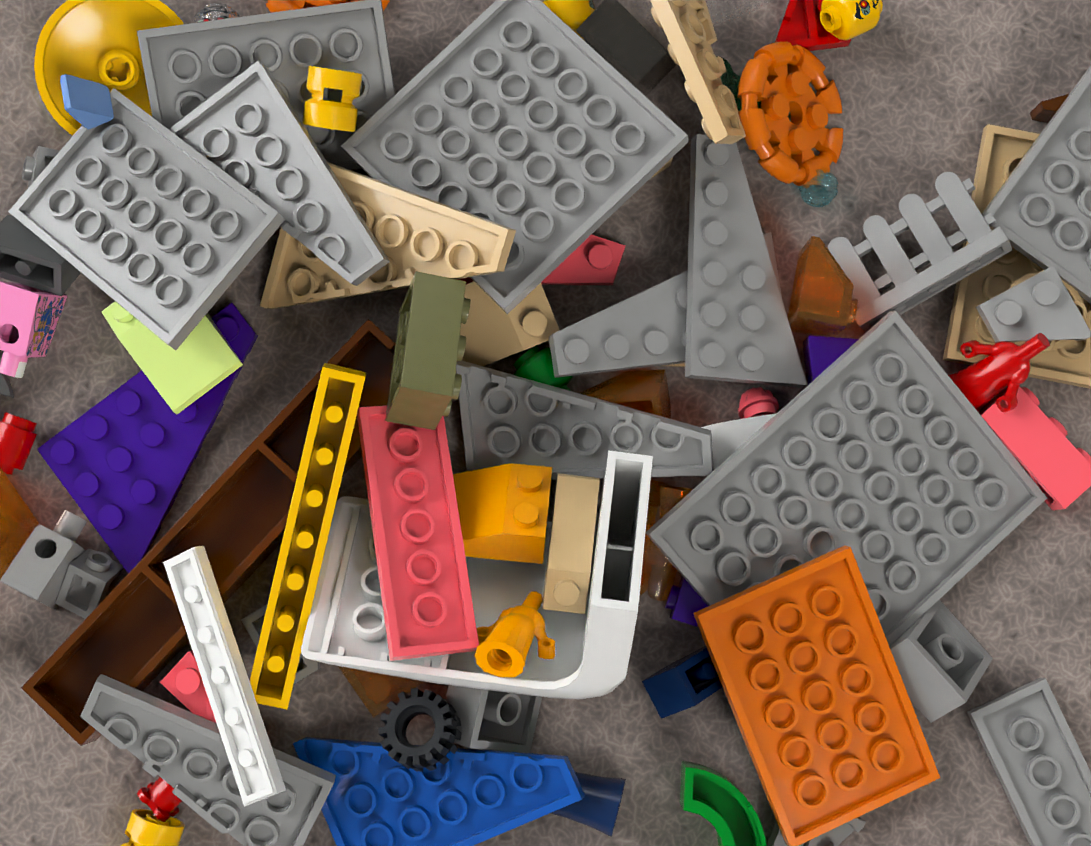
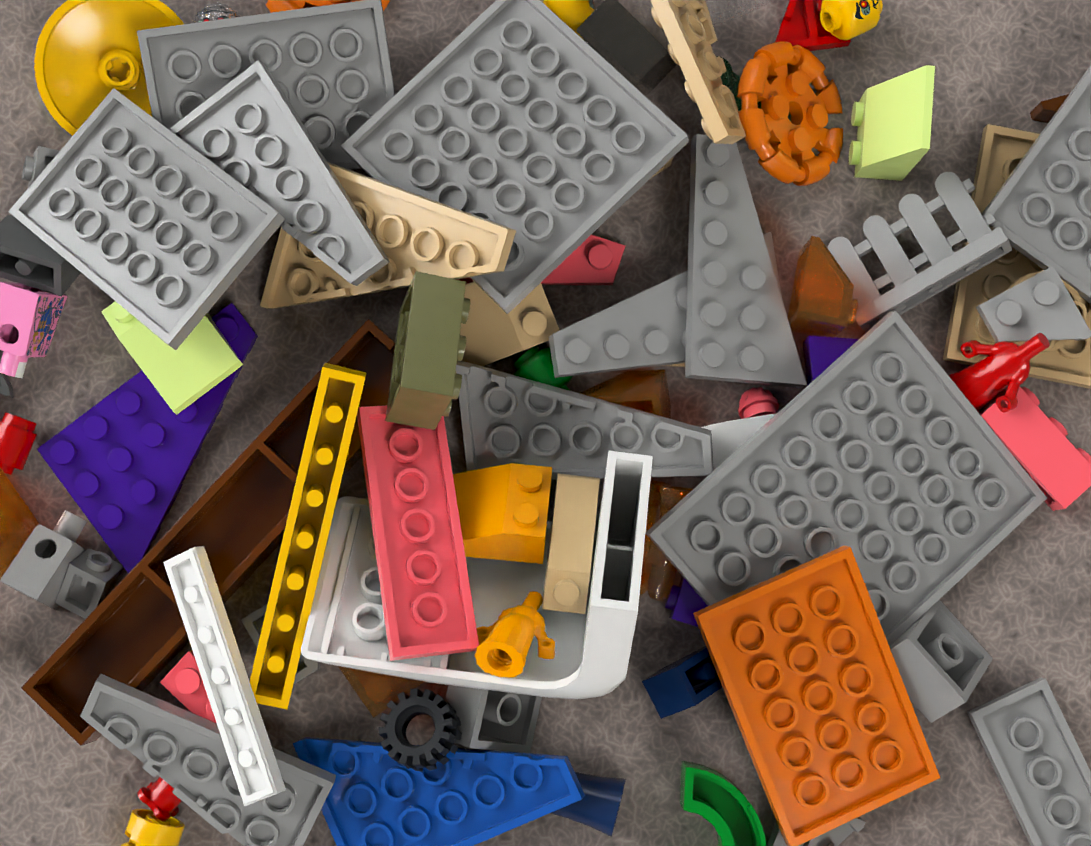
medium blue slope [60,74,114,130] -> none
yellow wheel [302,66,362,132] -> none
clear light blue plate [799,169,838,207] -> none
none -> yellowish green slope [849,65,935,181]

